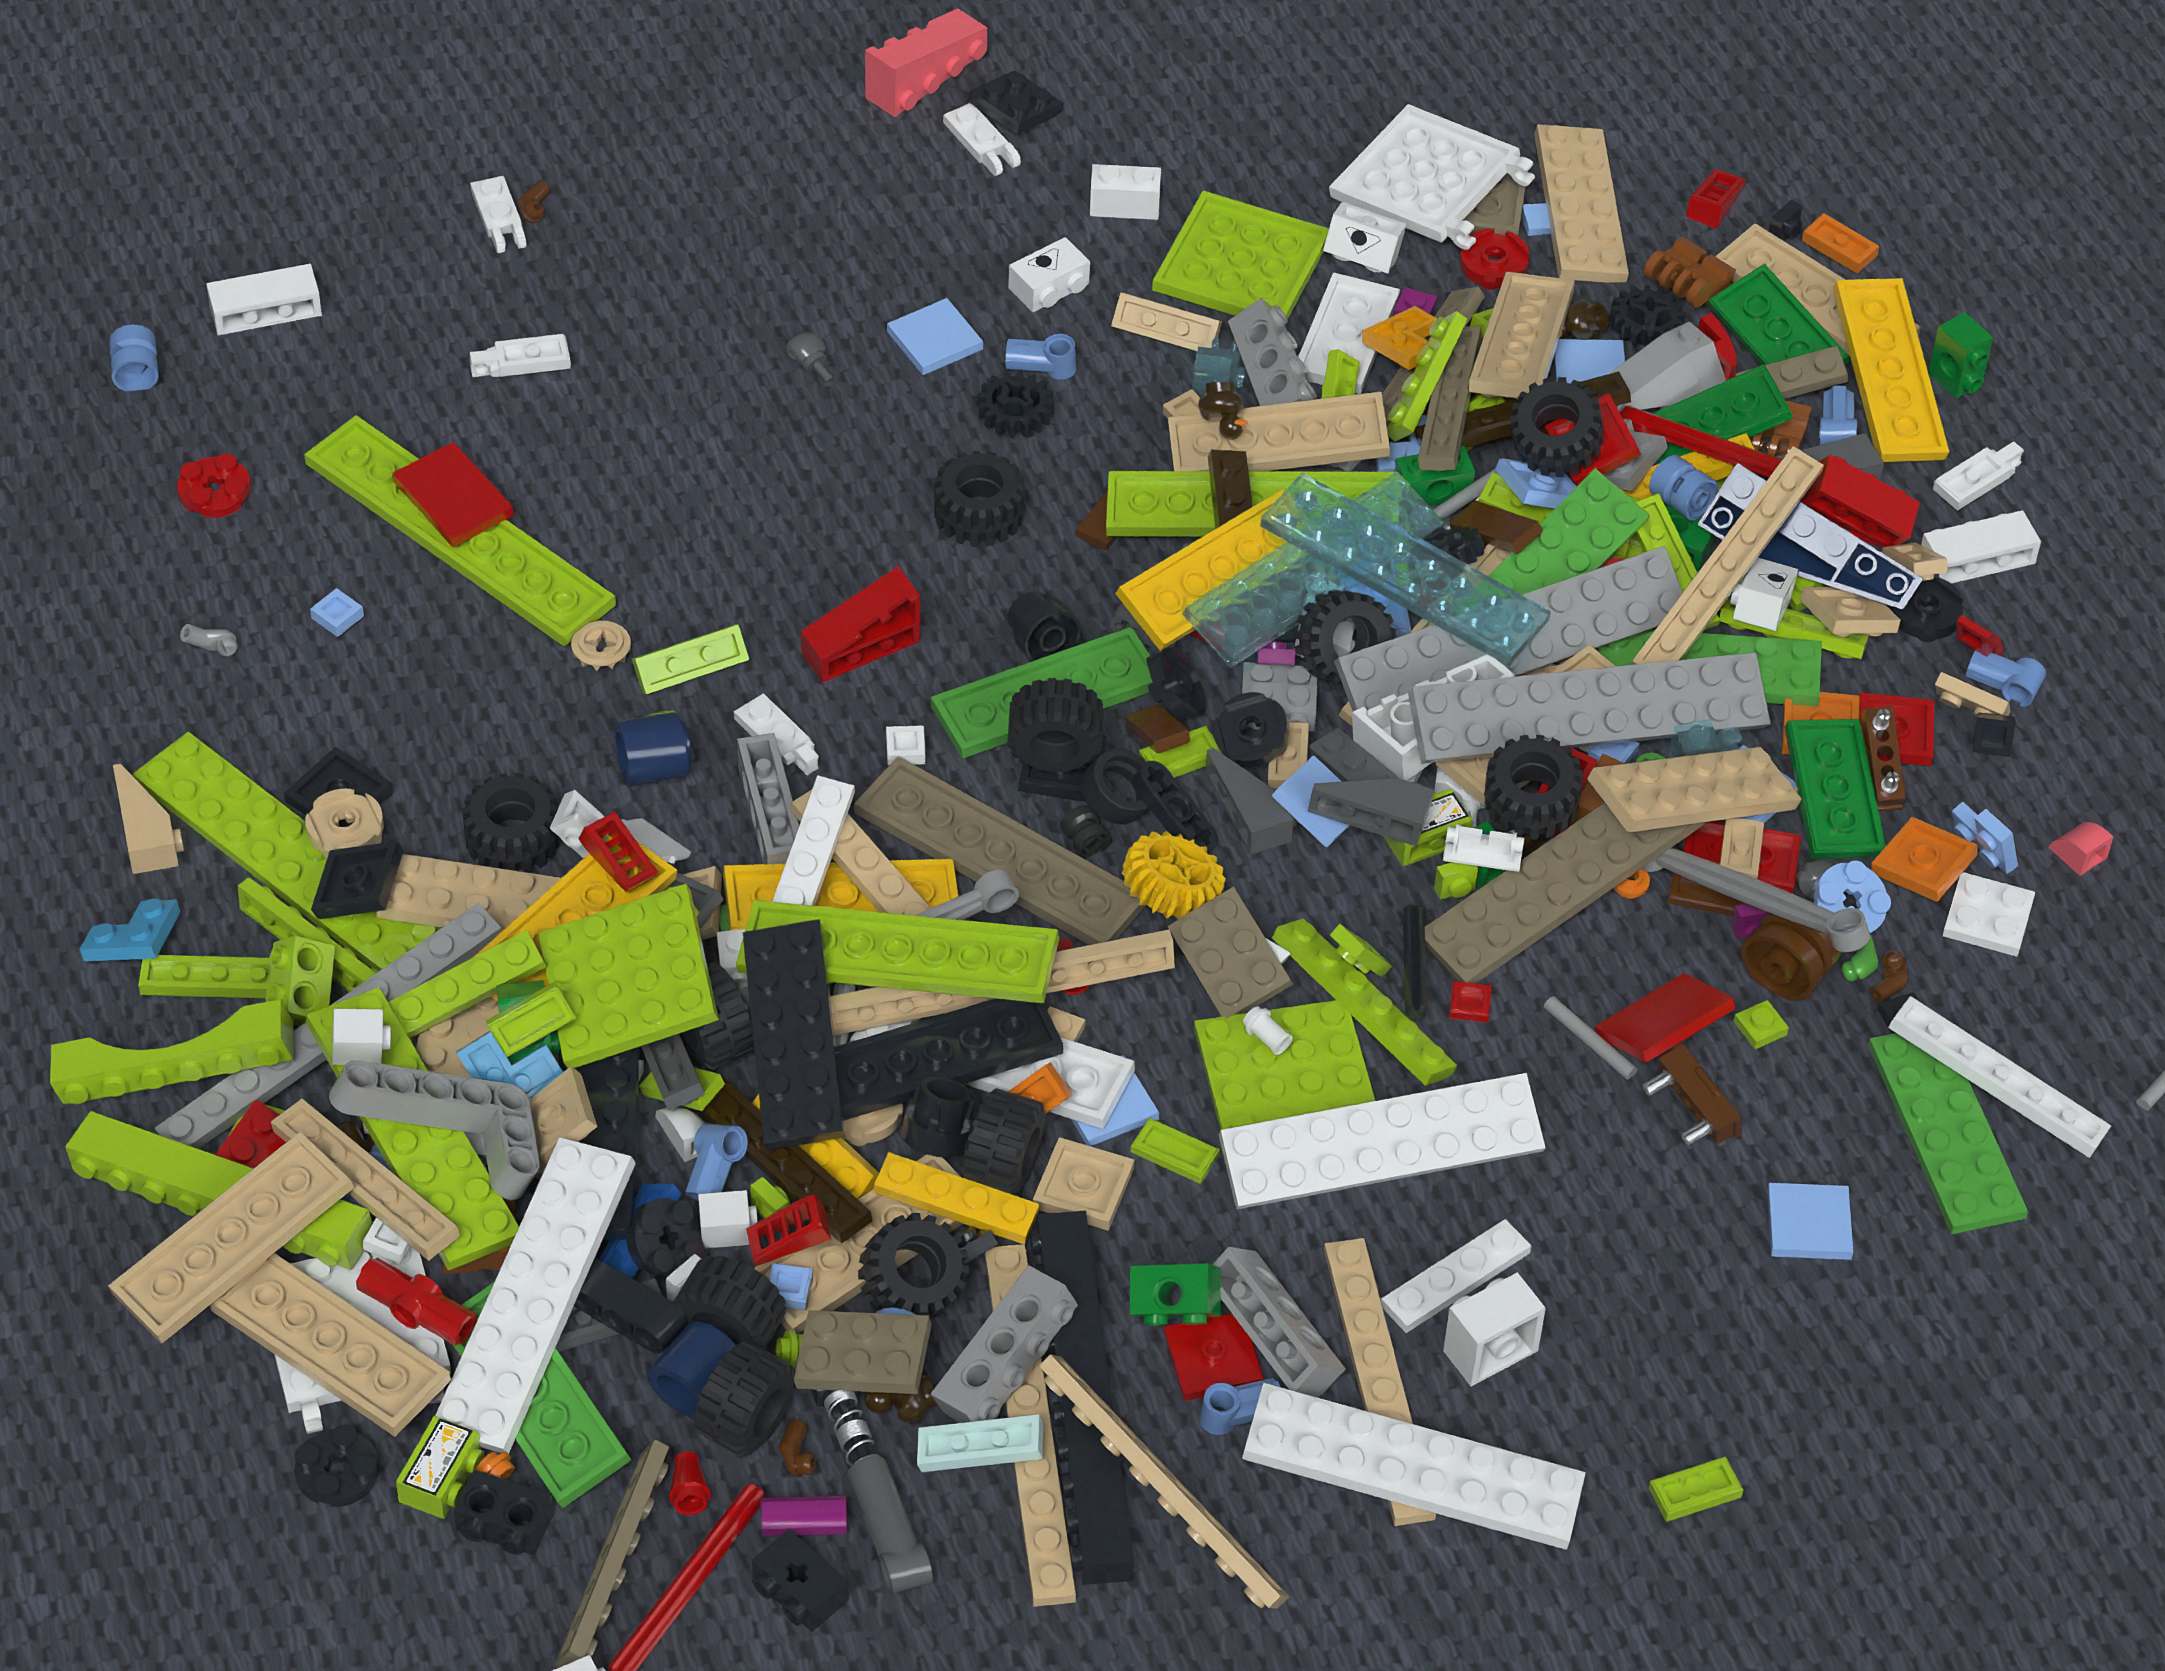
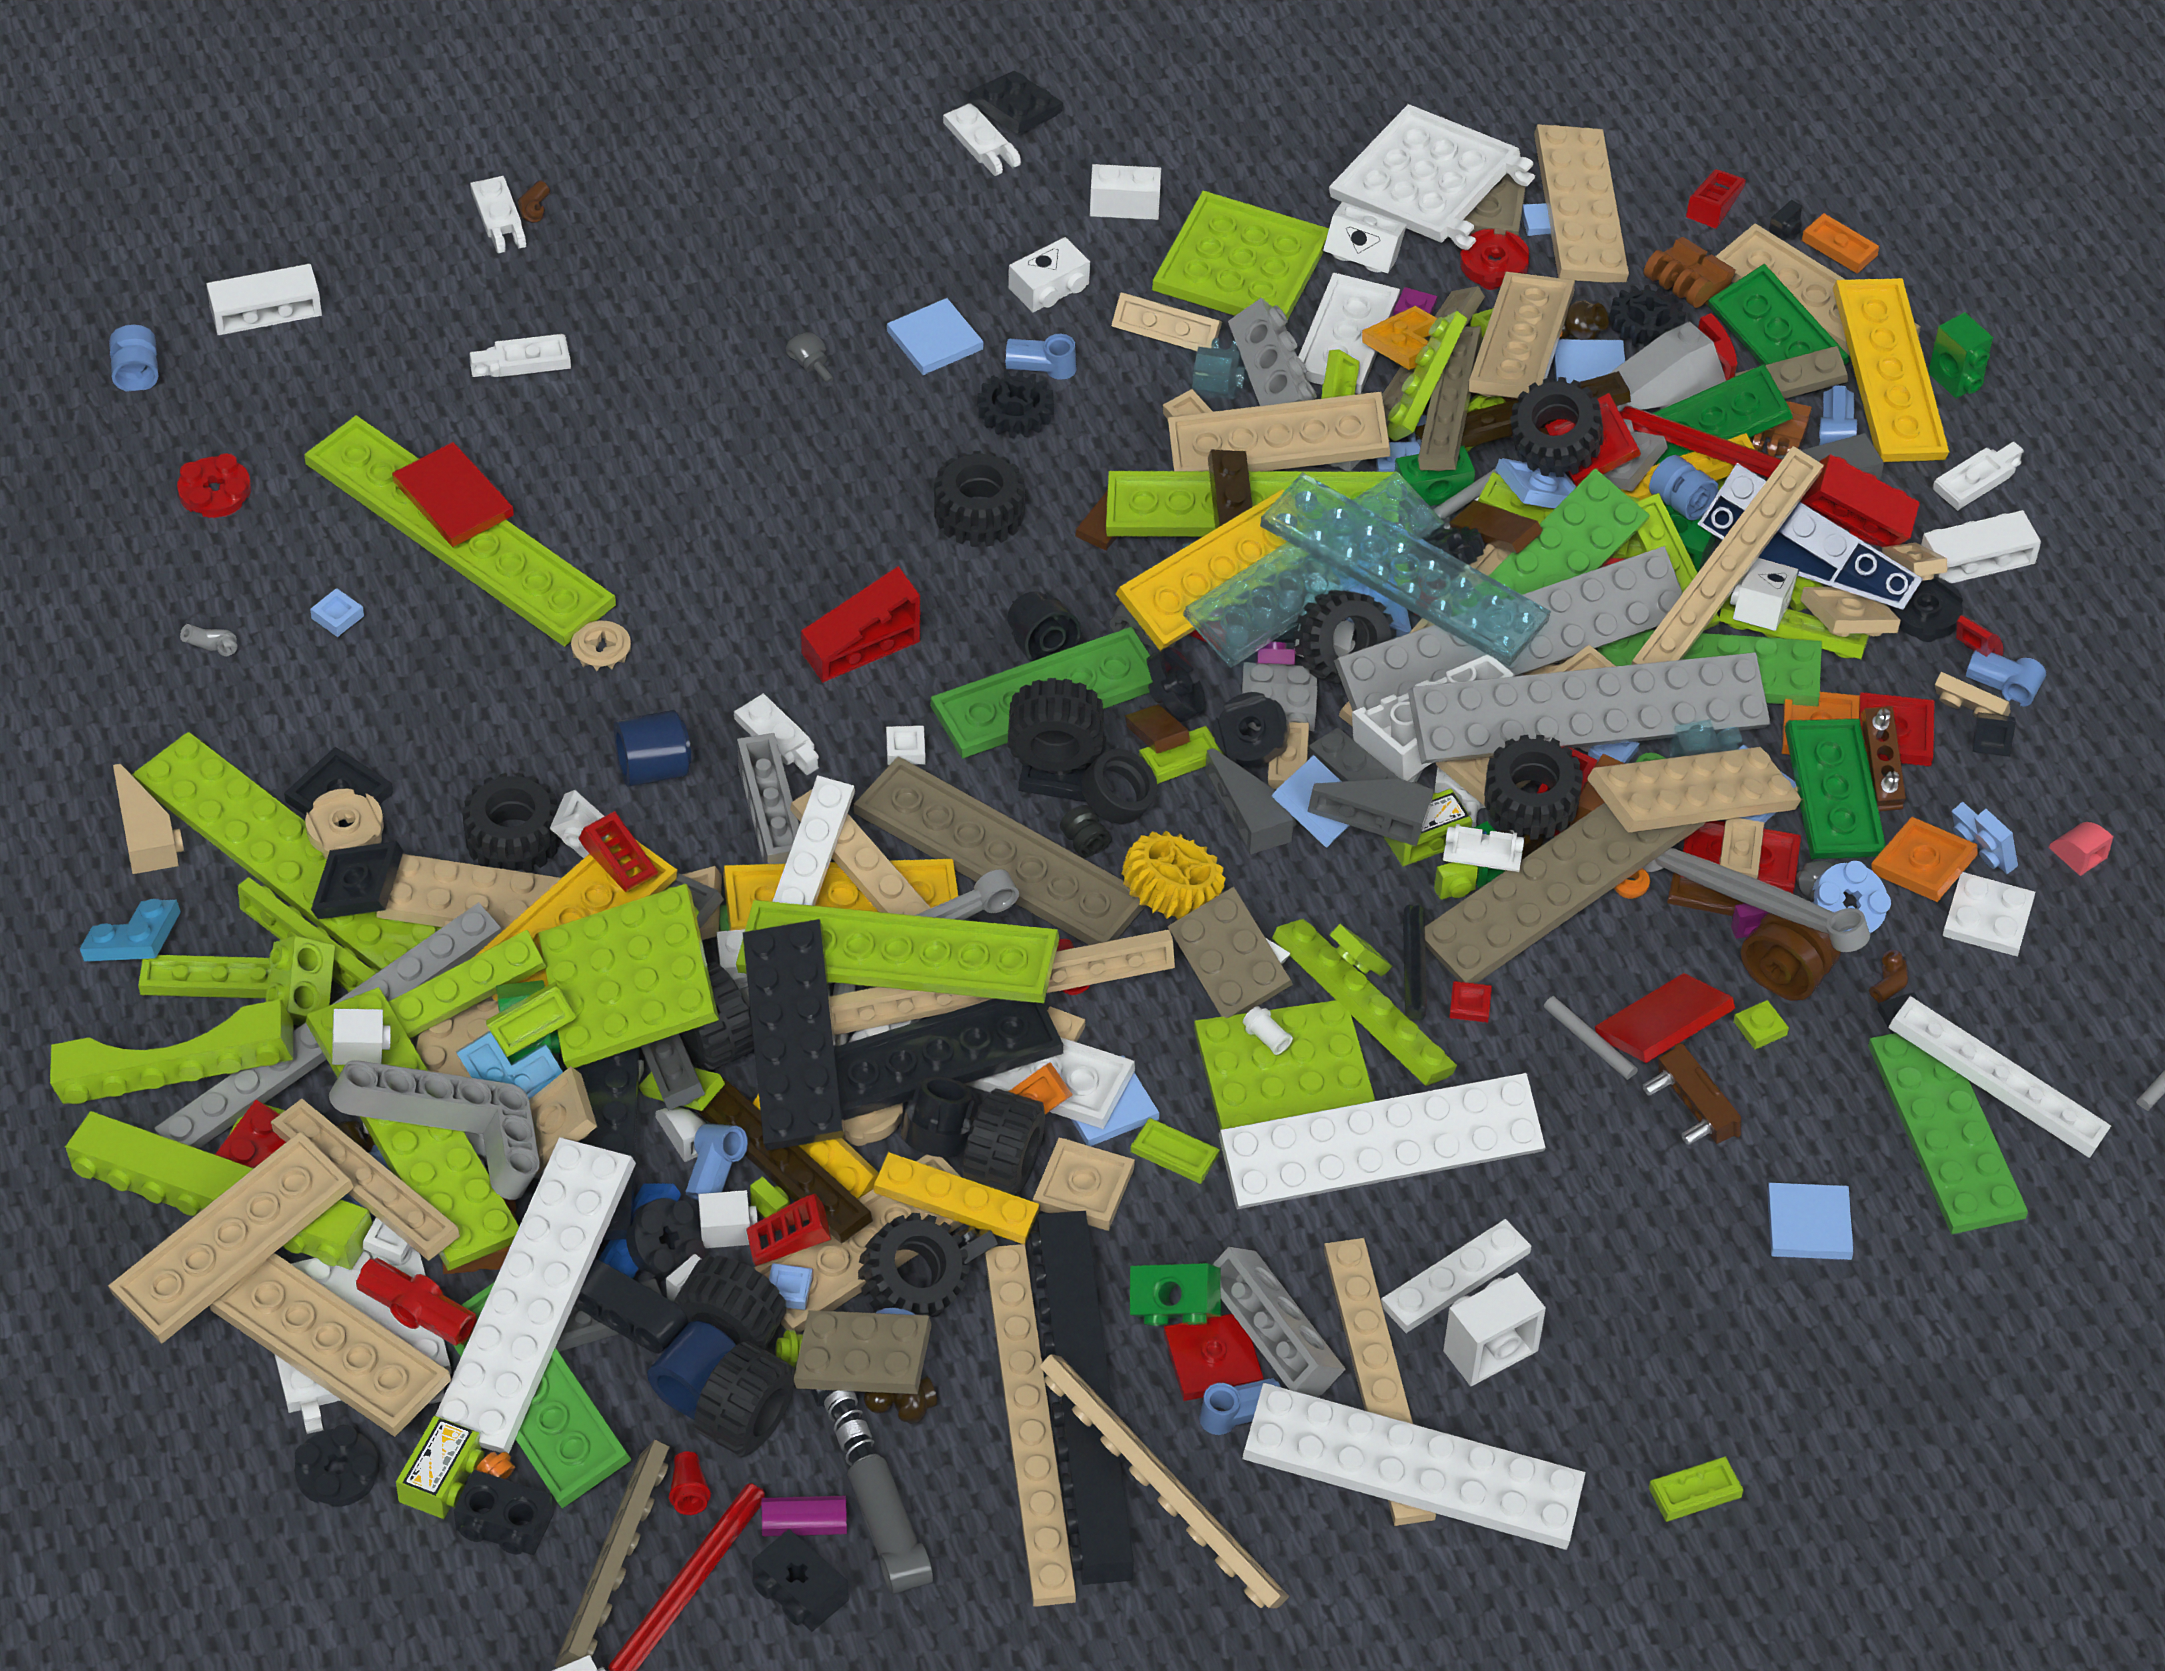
white piece [621,818,691,864] -> none
lime plate [632,624,749,694] -> none
reddish brown arm [779,1419,816,1478] -> none
coral wedge [865,8,987,117] -> none
light aqua plate [917,1414,1043,1472] -> none
light grey brick [931,1265,1078,1423] -> none
black beam [1133,761,1218,854] -> none
dark brown animal [1198,382,1248,440] -> none
bright green arm [1842,934,1878,982] -> none

